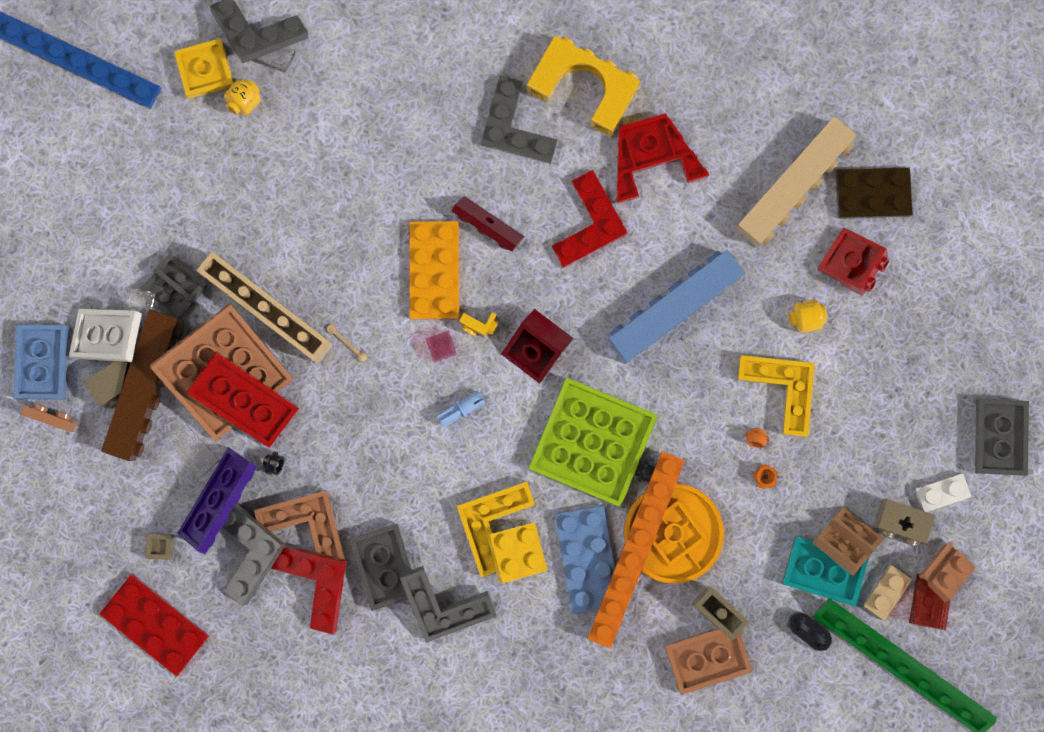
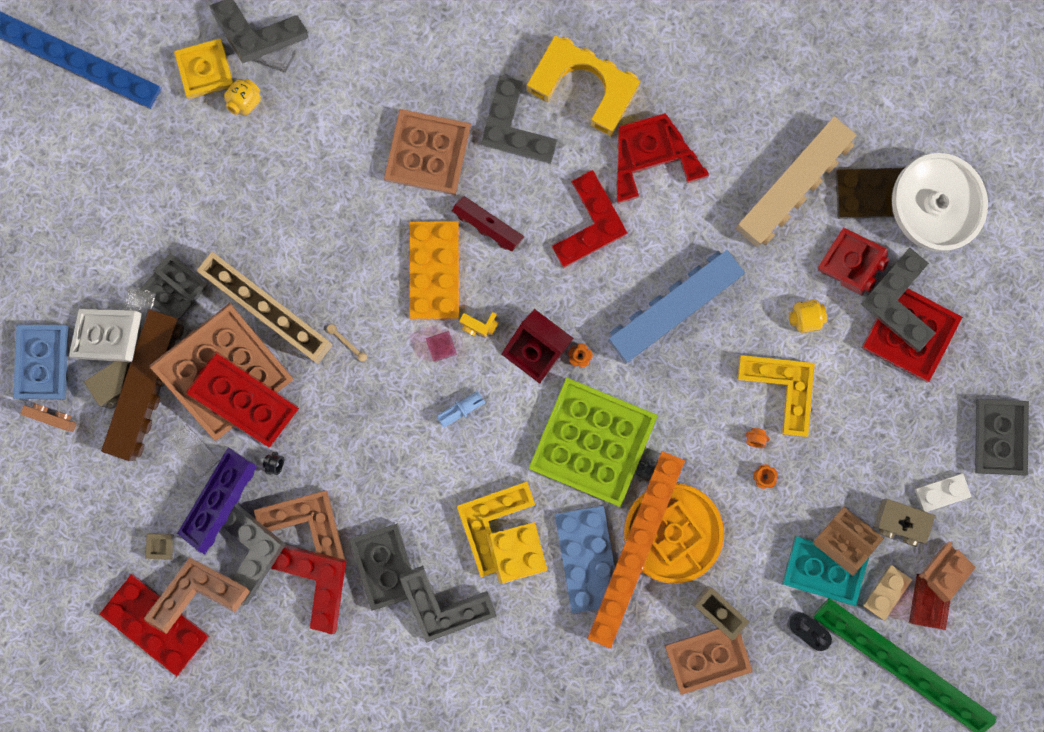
none -> nougat plate [144,557,250,634]
none -> nougat plate [384,109,471,196]
none -> orange plate [568,344,593,368]
none -> dark grey plate [861,248,935,352]
none -> red plate [861,288,963,383]
none -> white dish [892,153,988,252]

